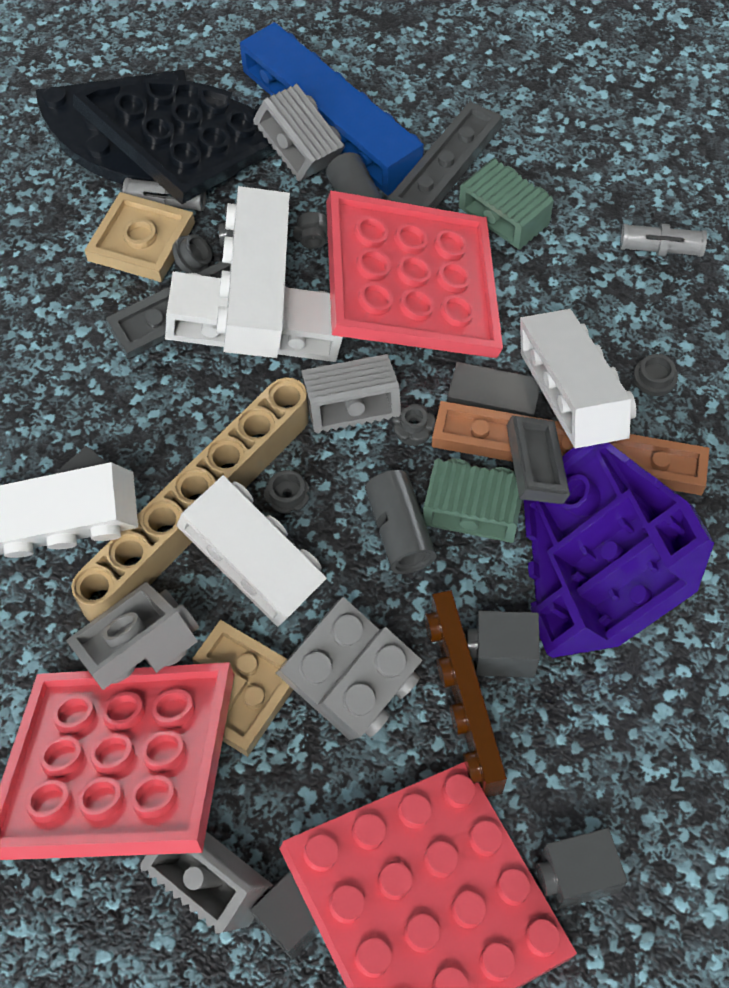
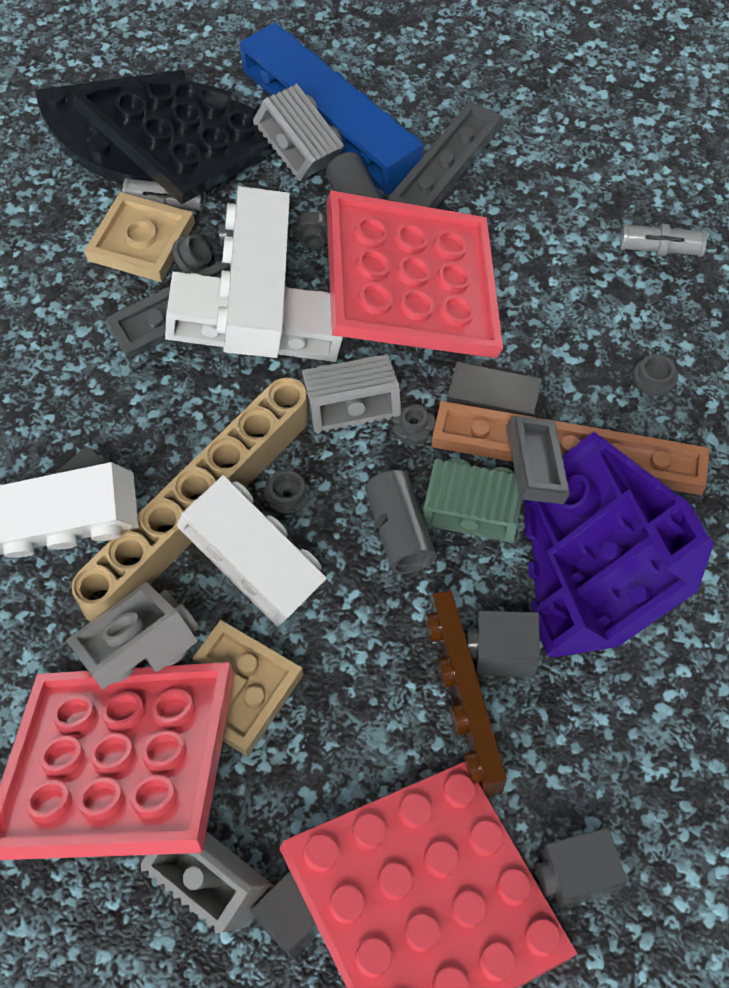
light grey plate [276,597,422,740] -> none
sand green brick [459,158,554,250] -> none
white brick [520,309,636,449] -> none

